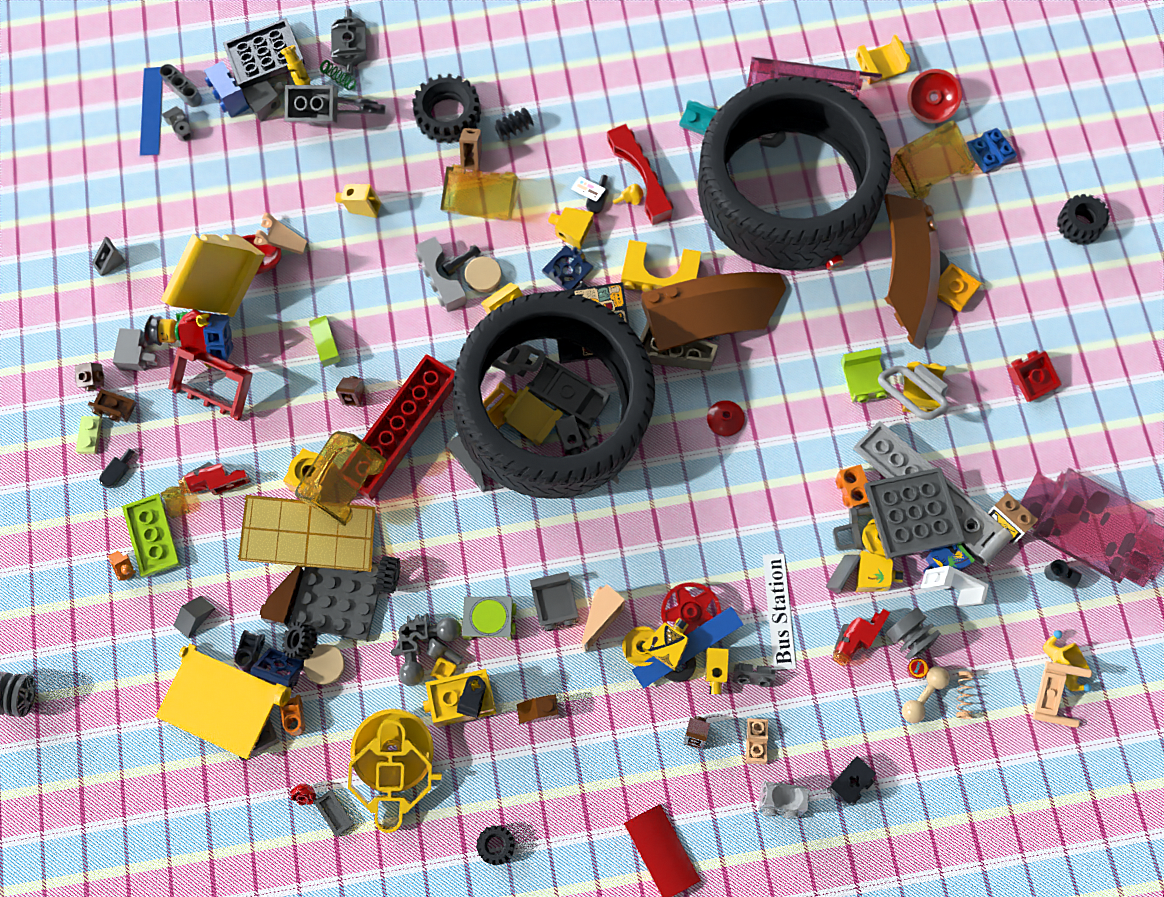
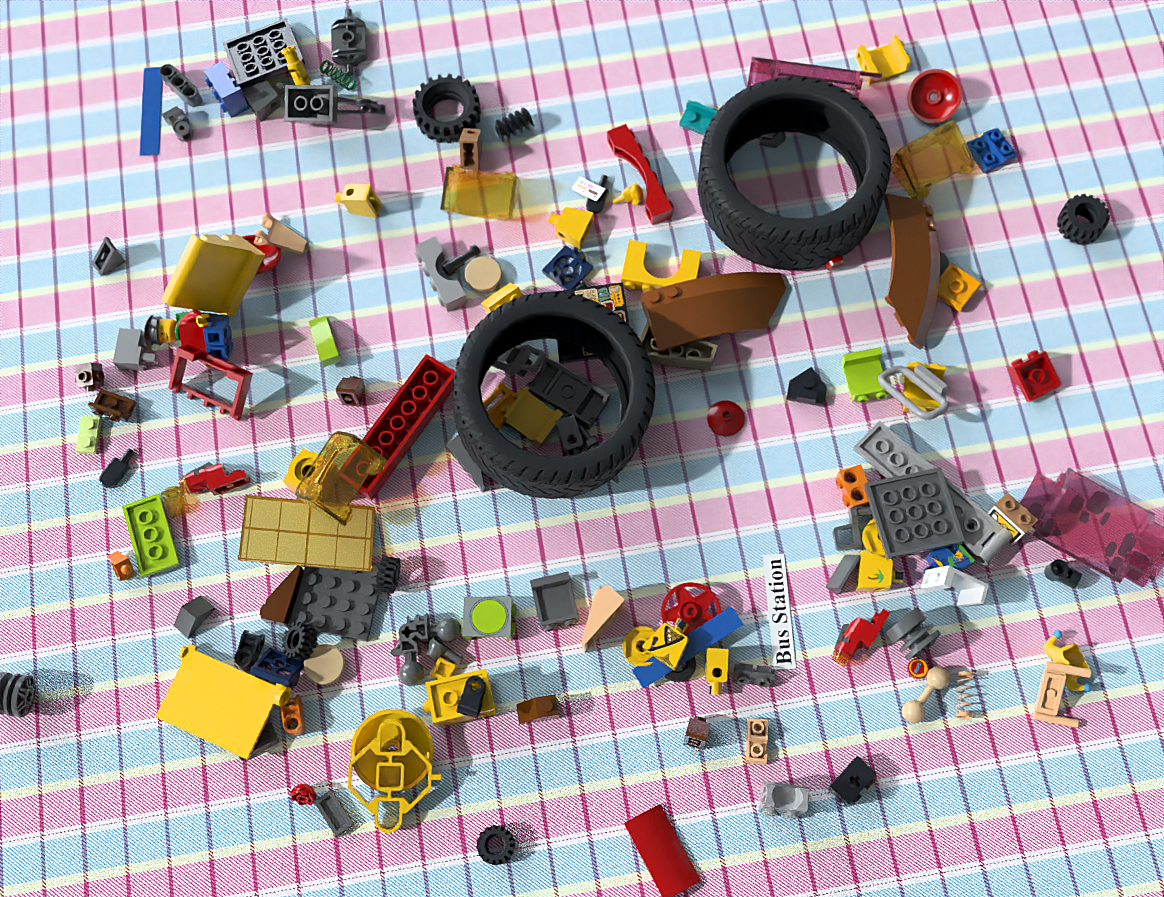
none -> black plate [786,367,827,407]

